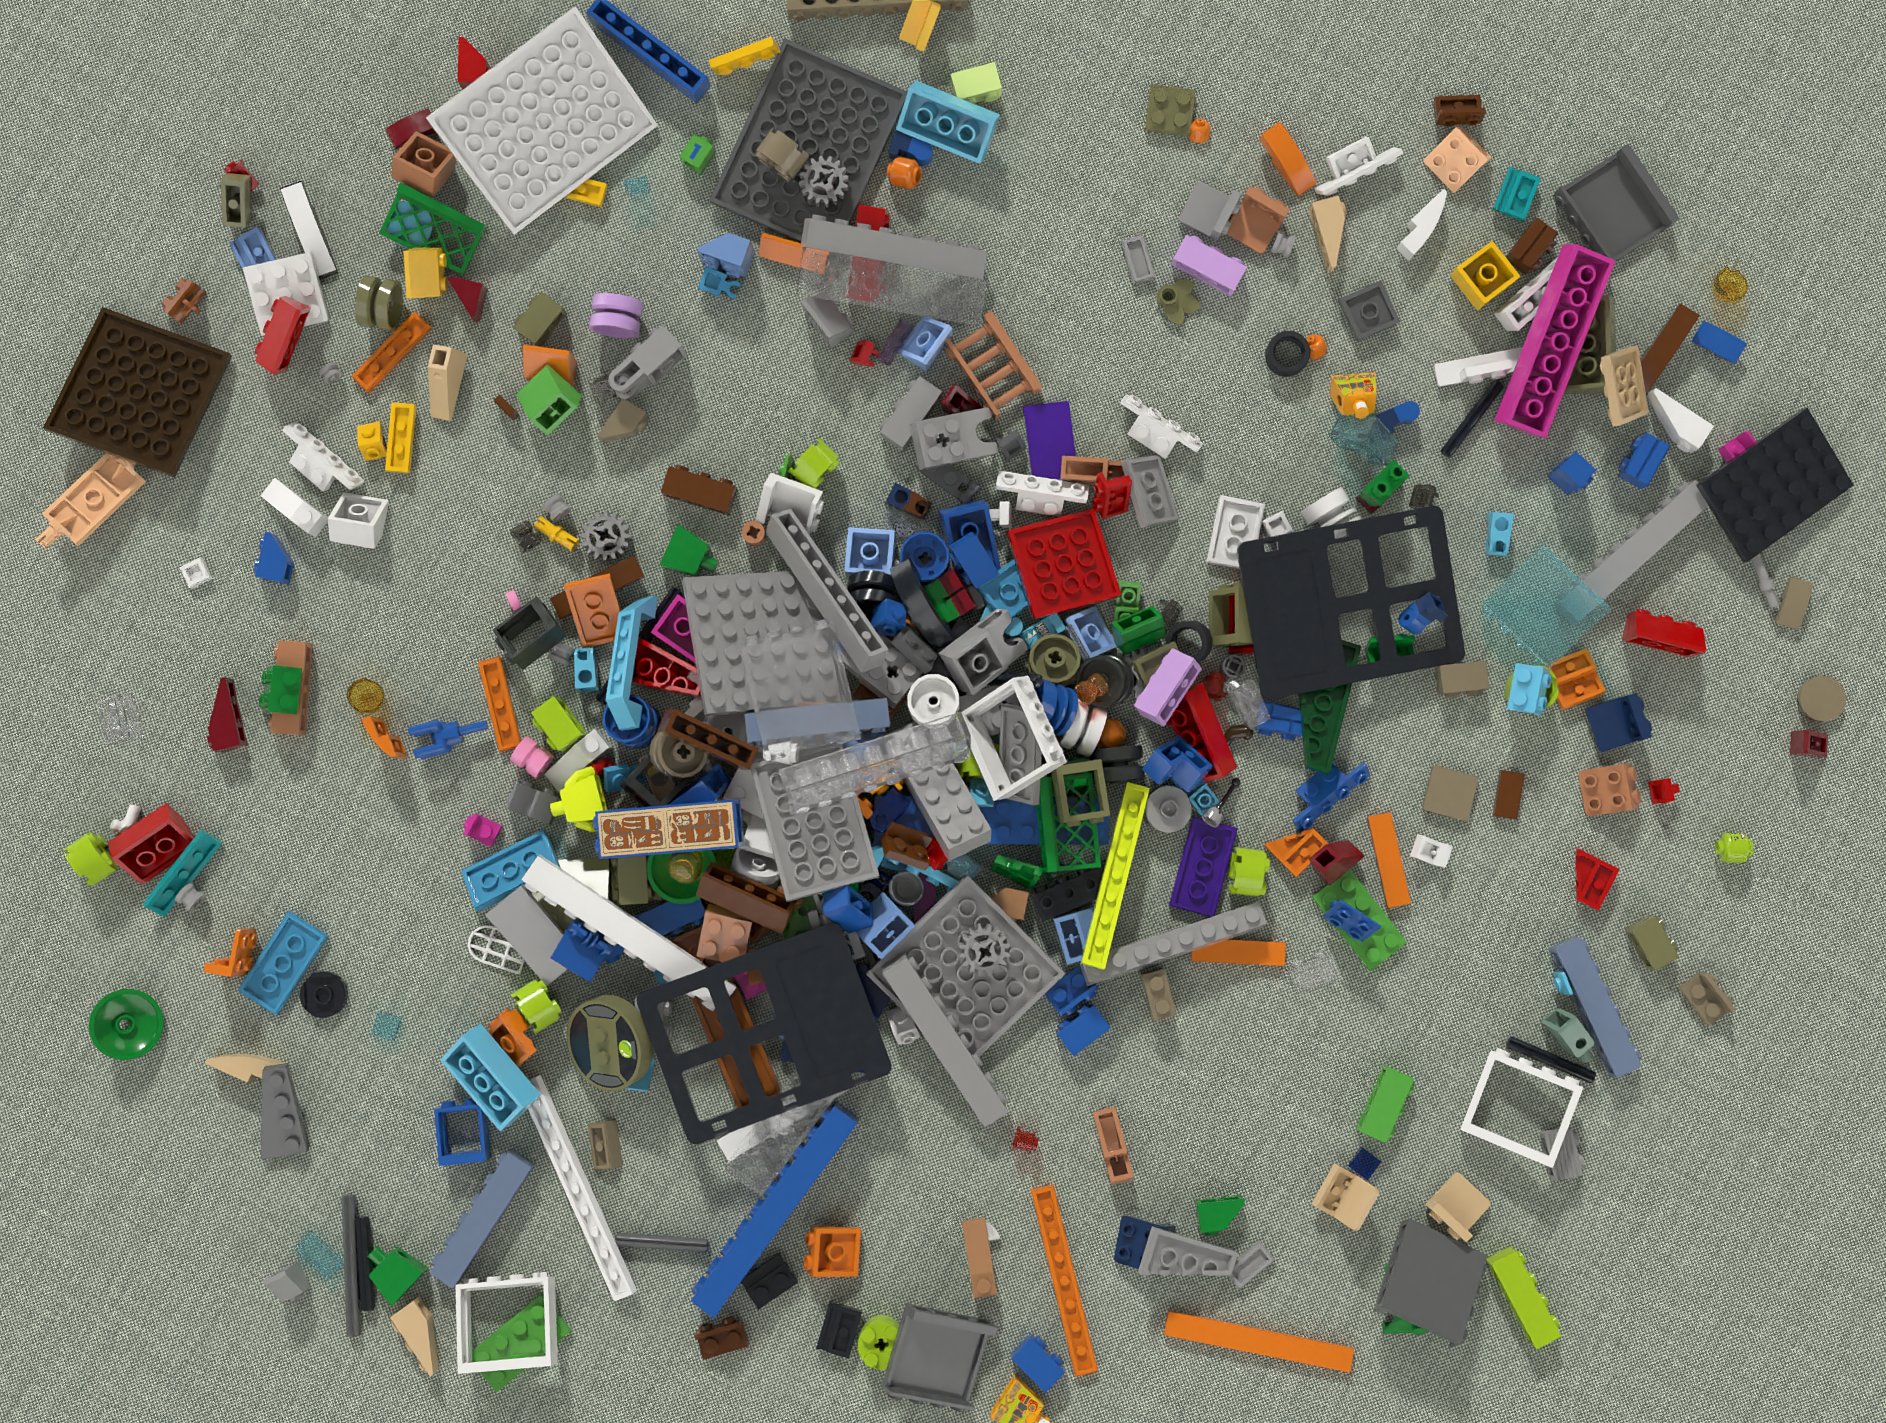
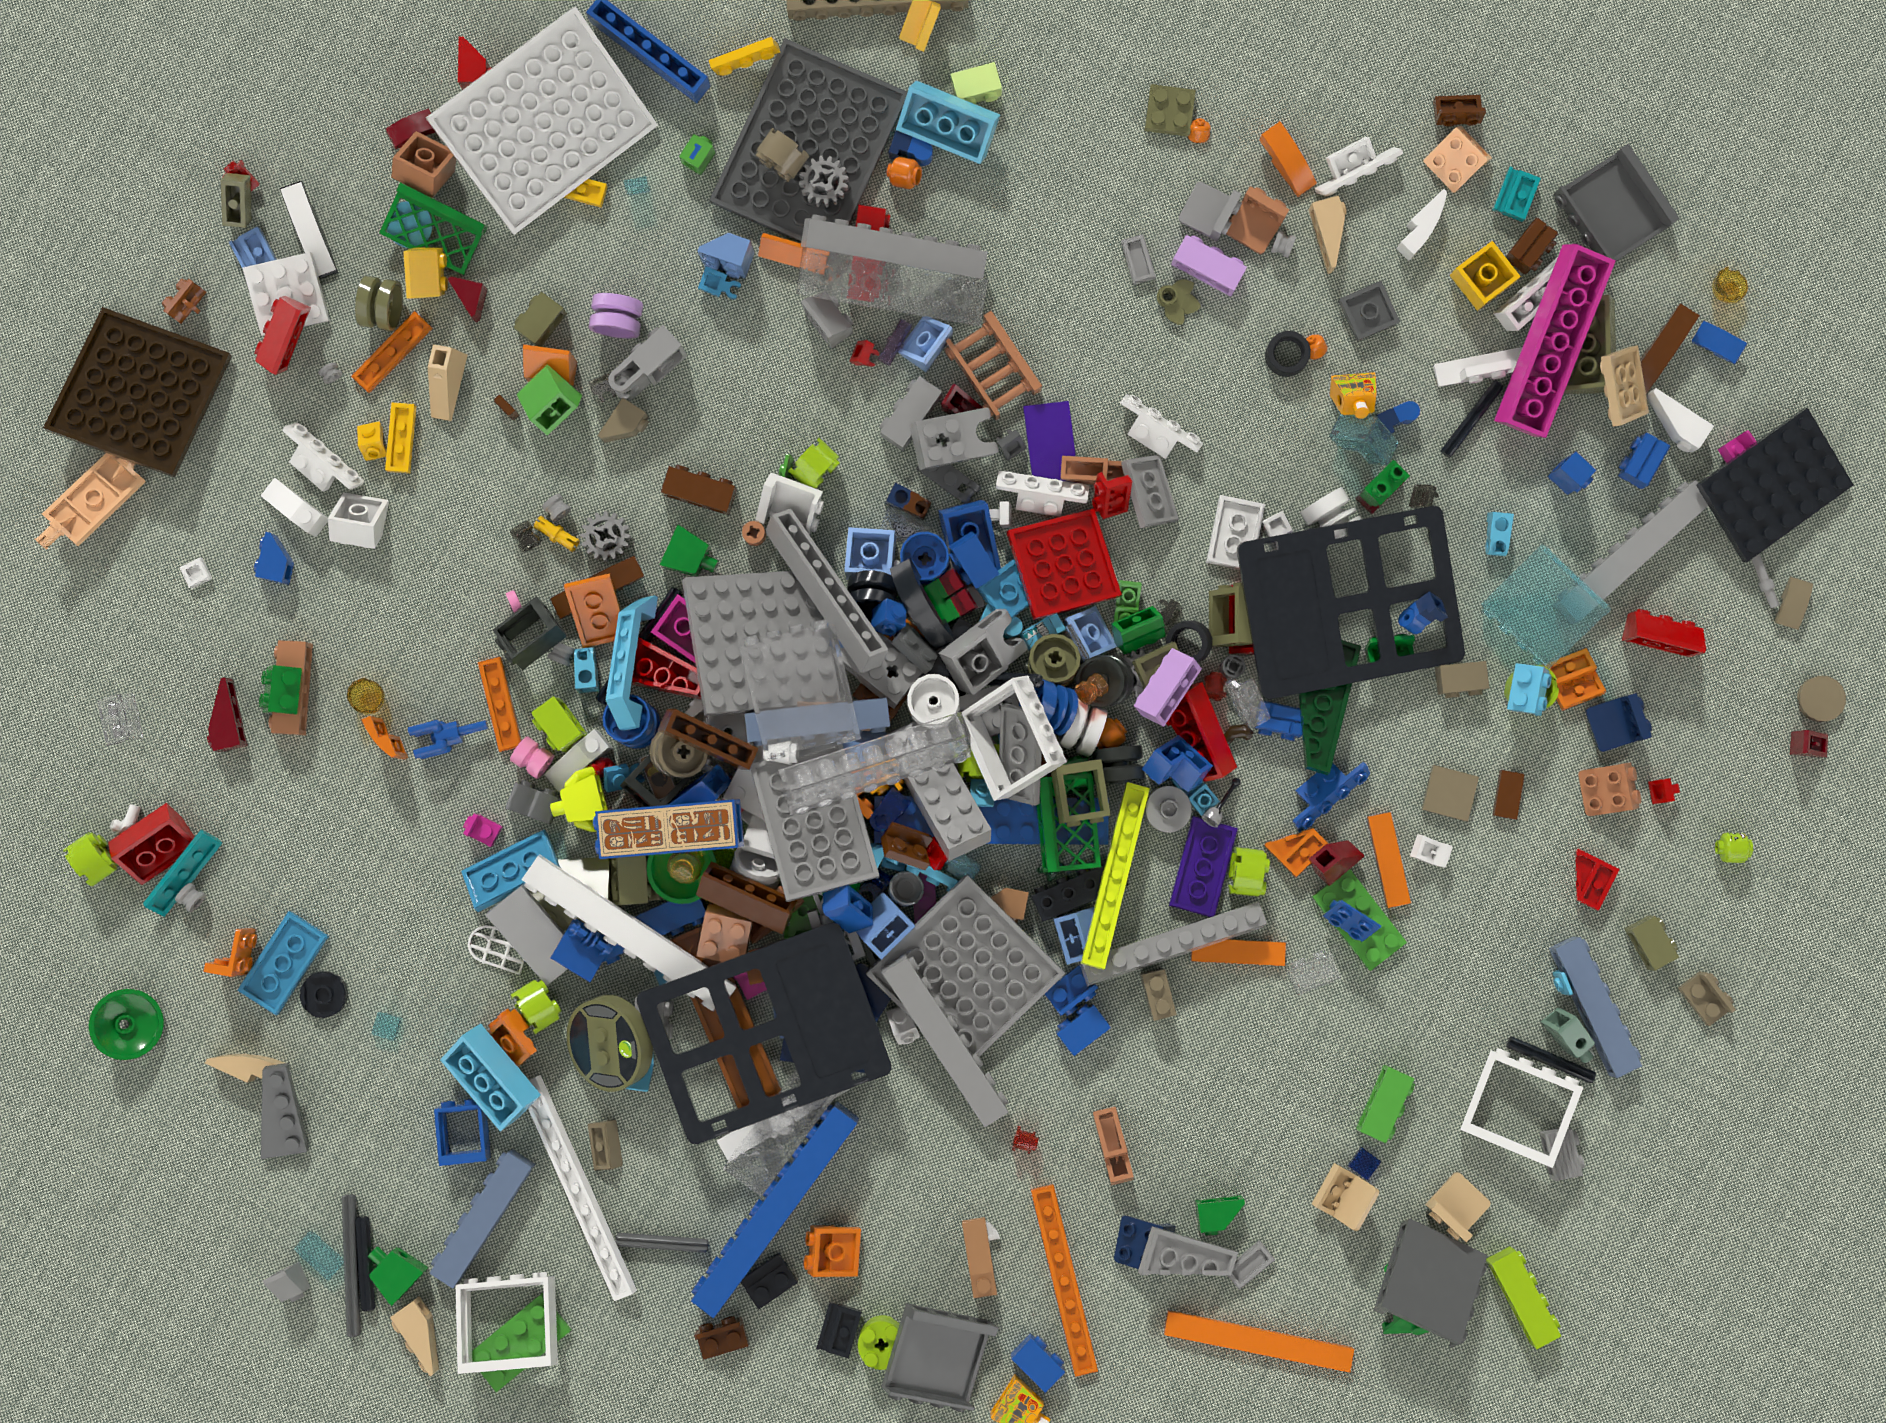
light grey gear [958,923,1010,976] -> none
green wing [990,855,1044,890] -> none

